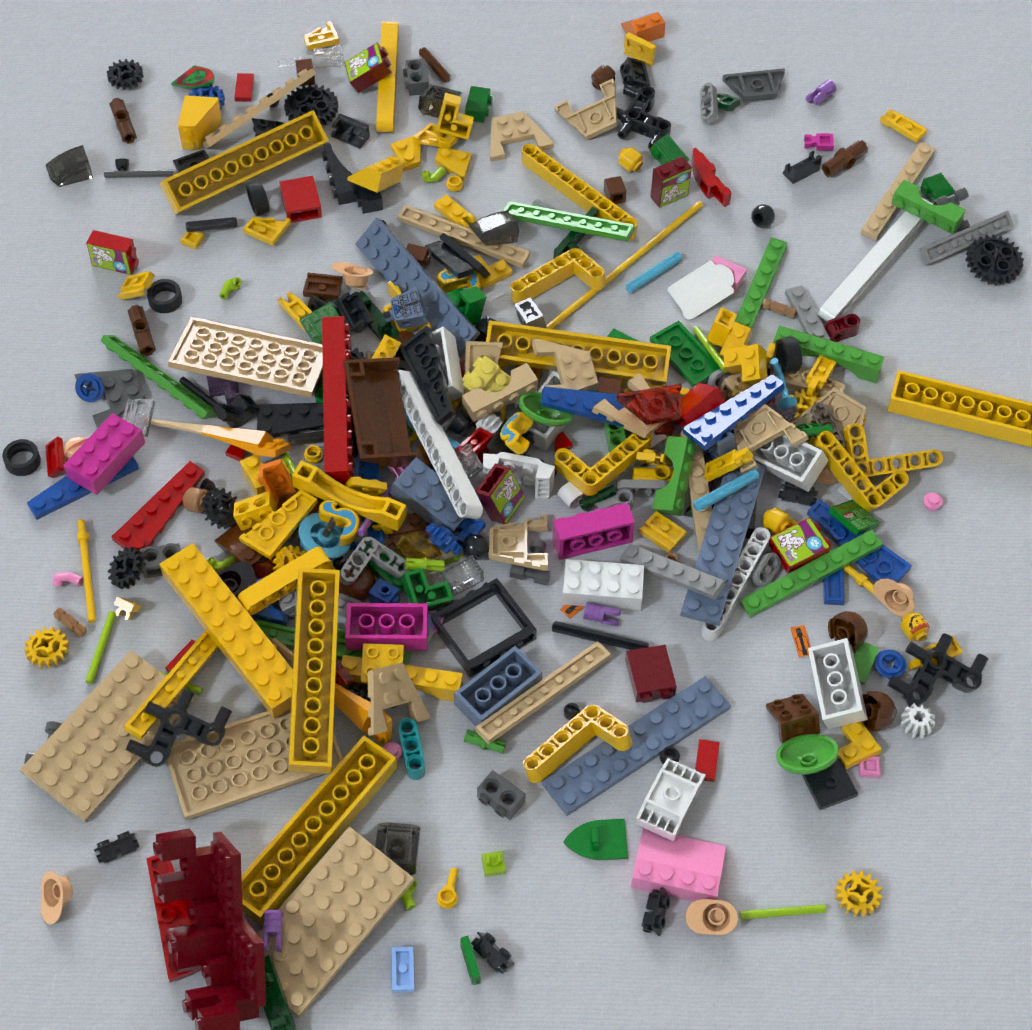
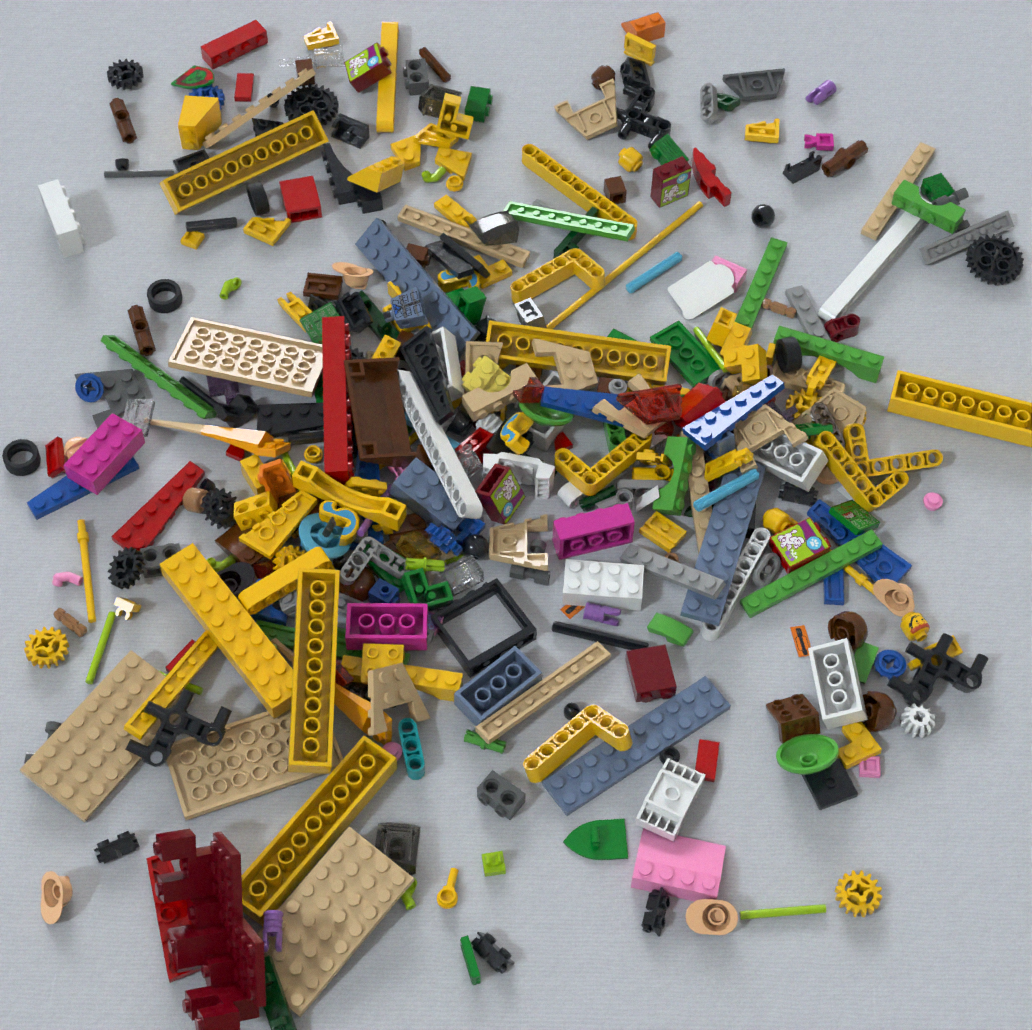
clear smoke slope [46,145,93,187] -> none
brick [86,230,139,275] -> none
yellow plate [117,271,155,300] -> none
light blue plate [391,947,415,993] -> none
tan wing [490,111,554,162] -> none
medium azure piece [770,358,797,410] -> none
yellow hinge [880,109,927,143] -> none
none -> white brick [38,179,85,258]
none -> red brick [200,20,268,70]
none -> clear red panel [512,377,544,403]
none -> light grey plate [608,379,627,395]
none -> white sticker [635,485,659,512]
none -> bright green slope [647,613,694,647]
none -> yellow wing [744,118,780,143]

